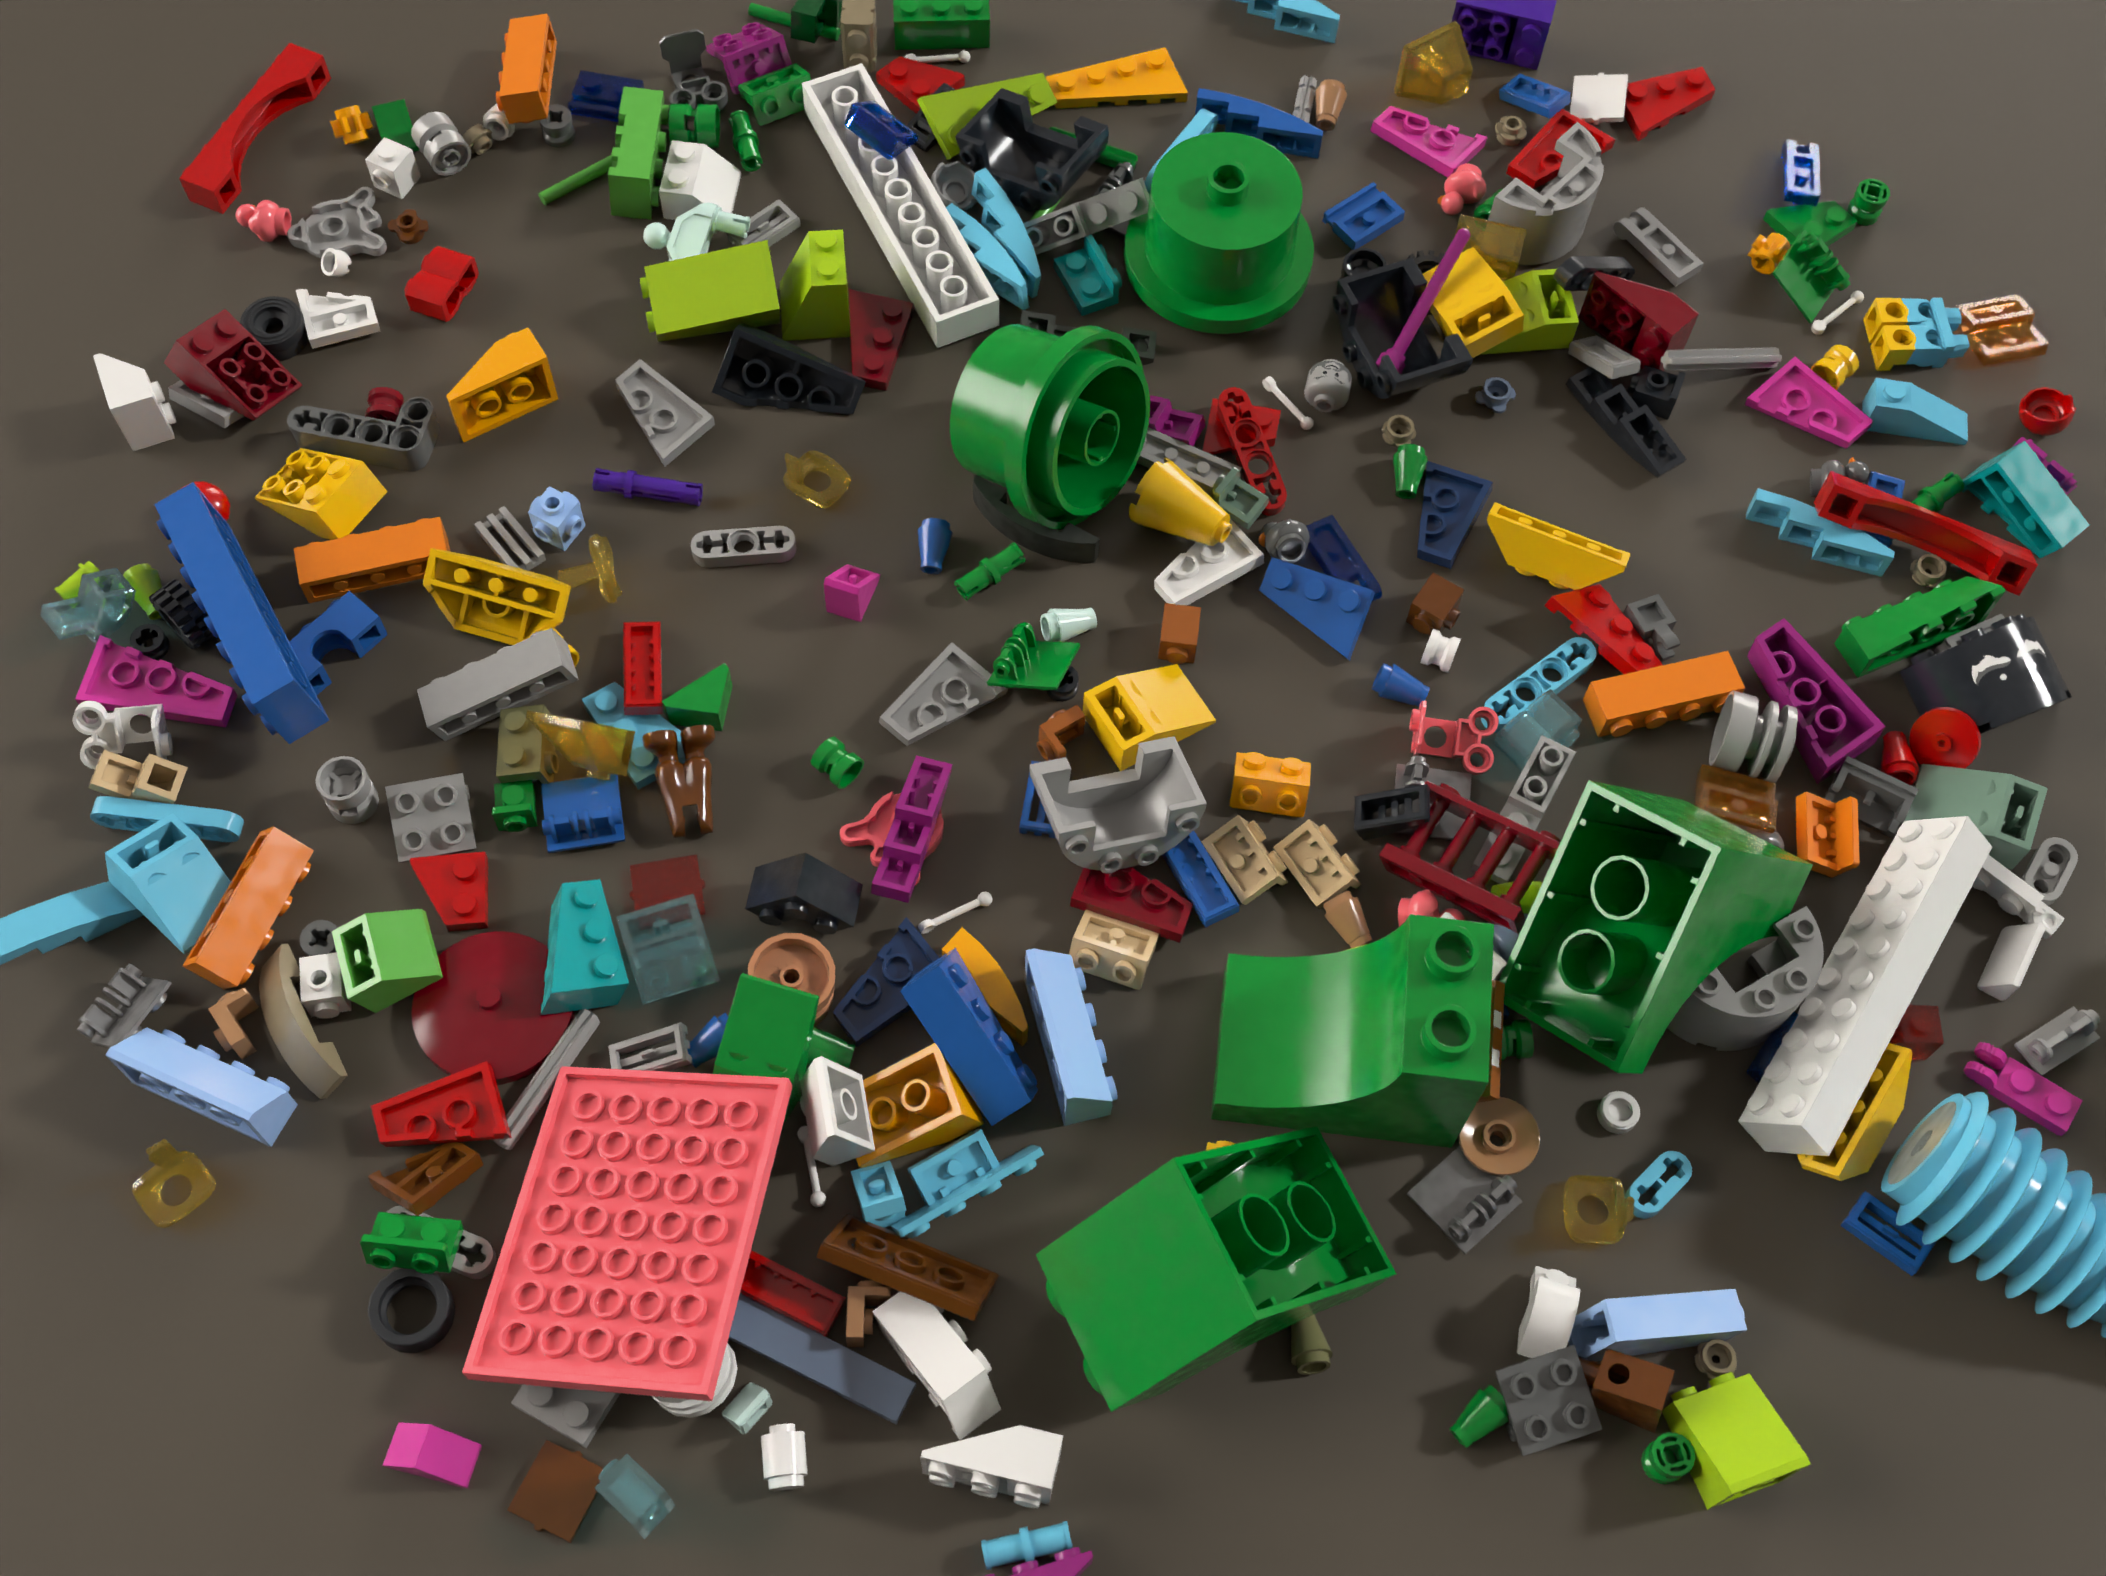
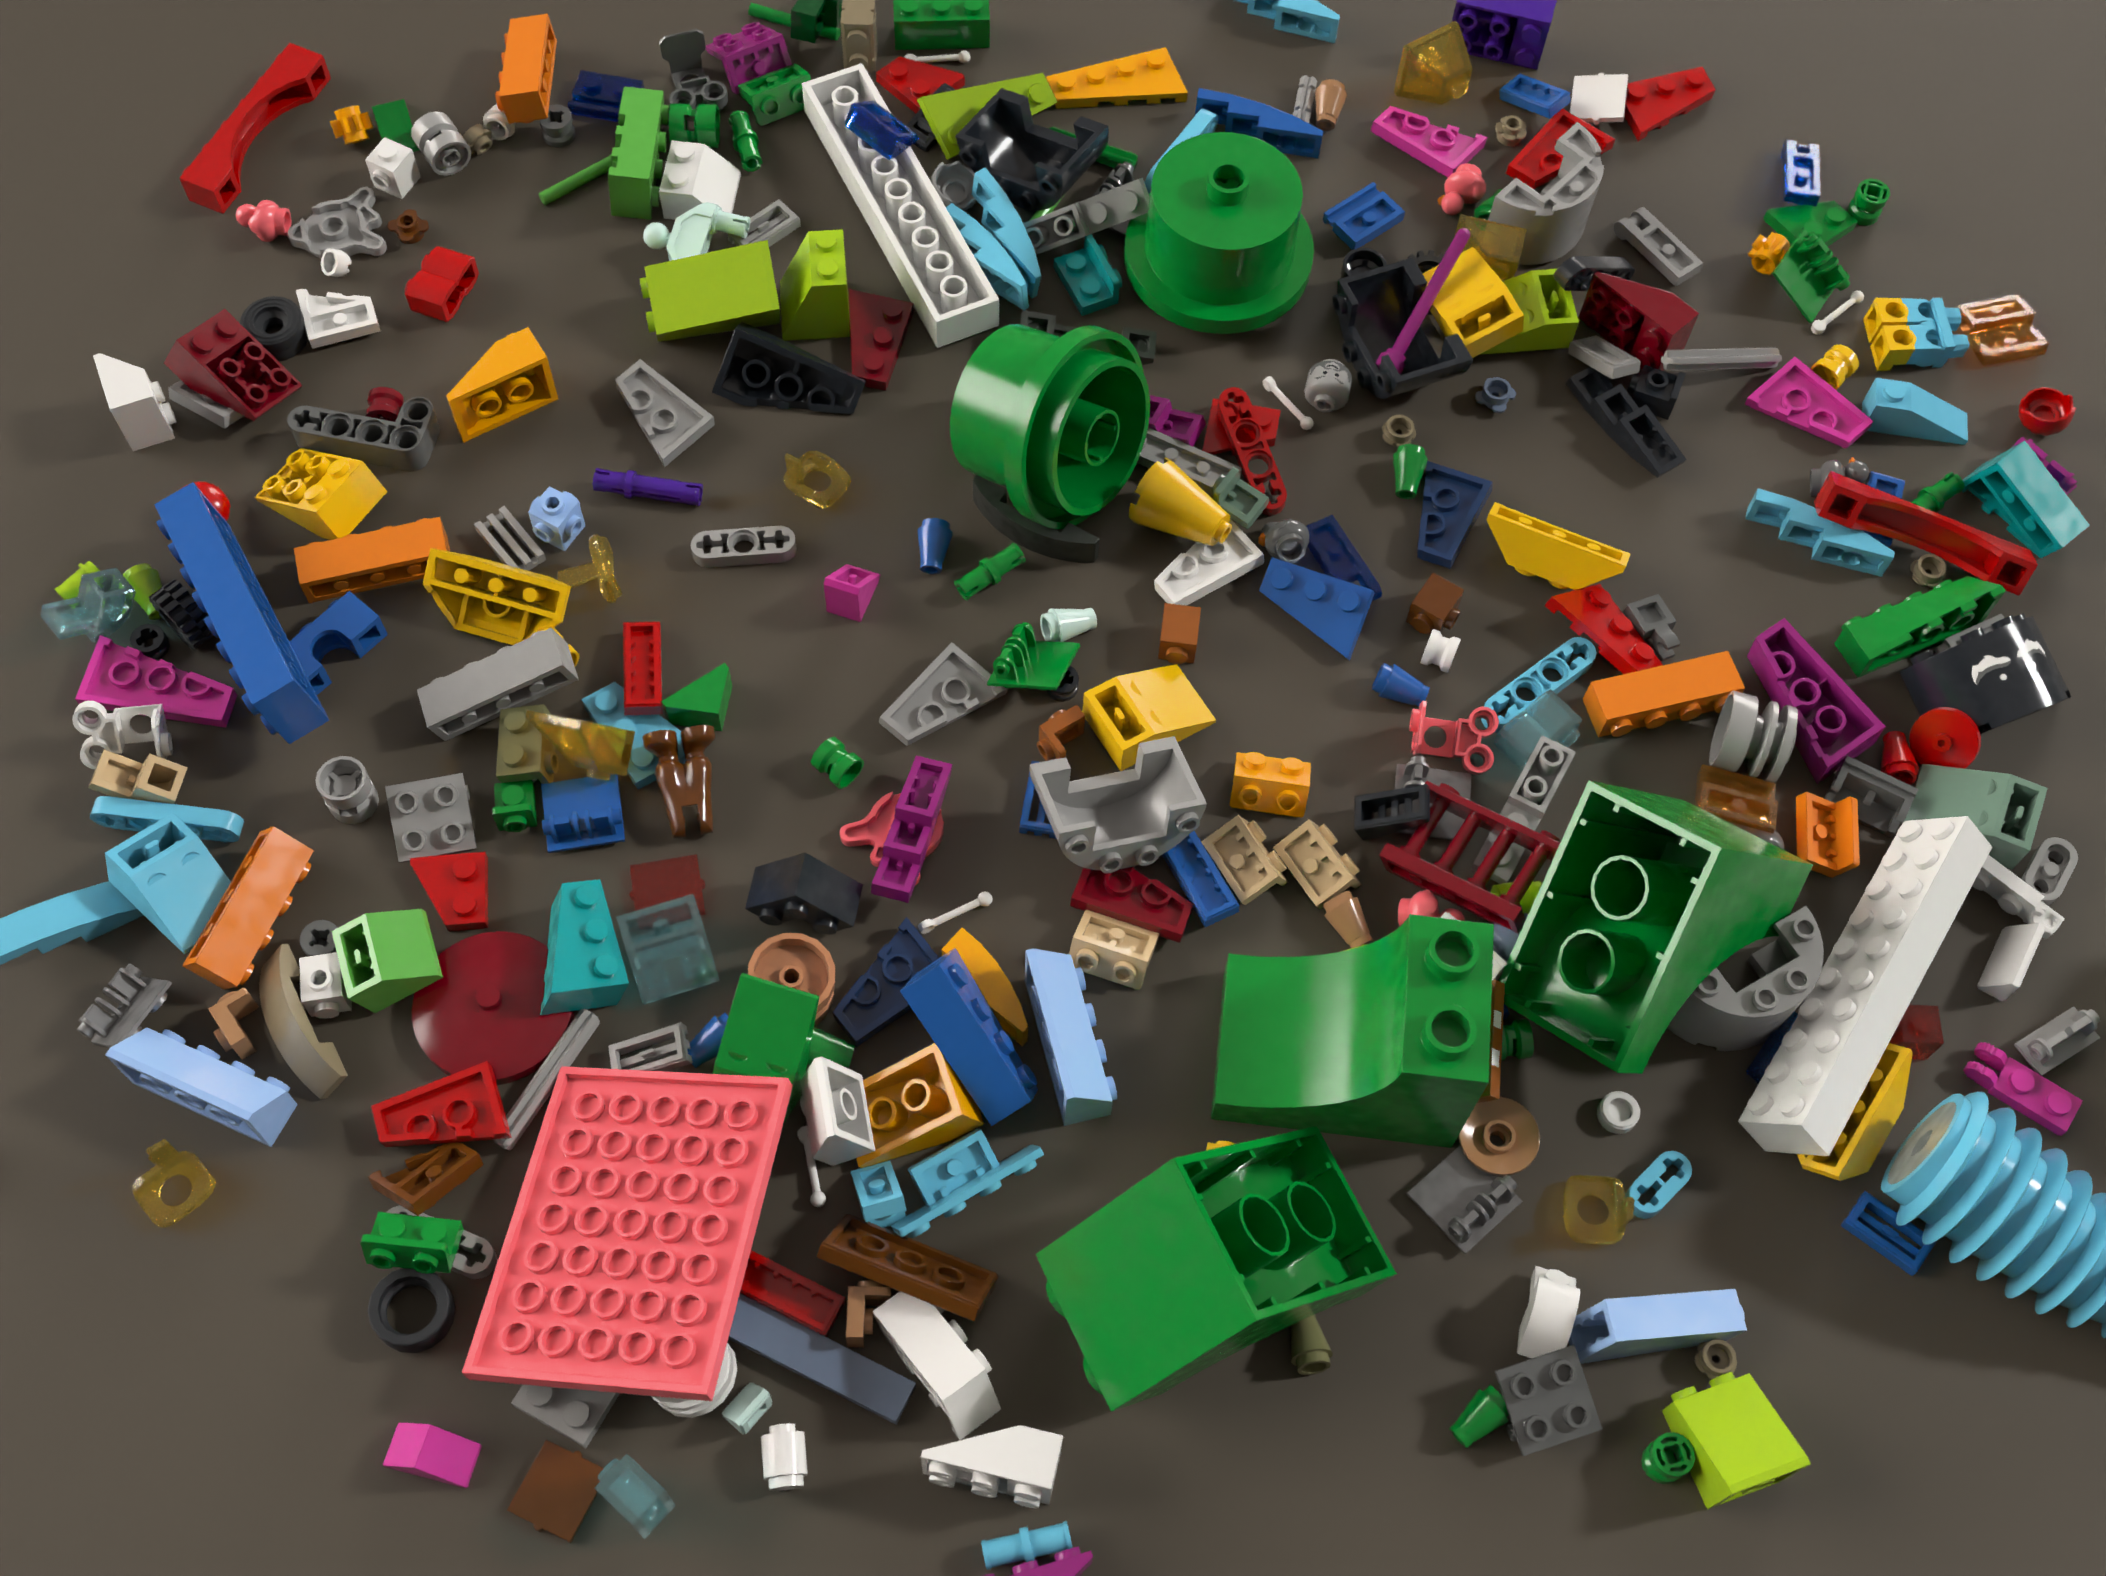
reddish brown torso [1578,1349,1675,1433] -> none

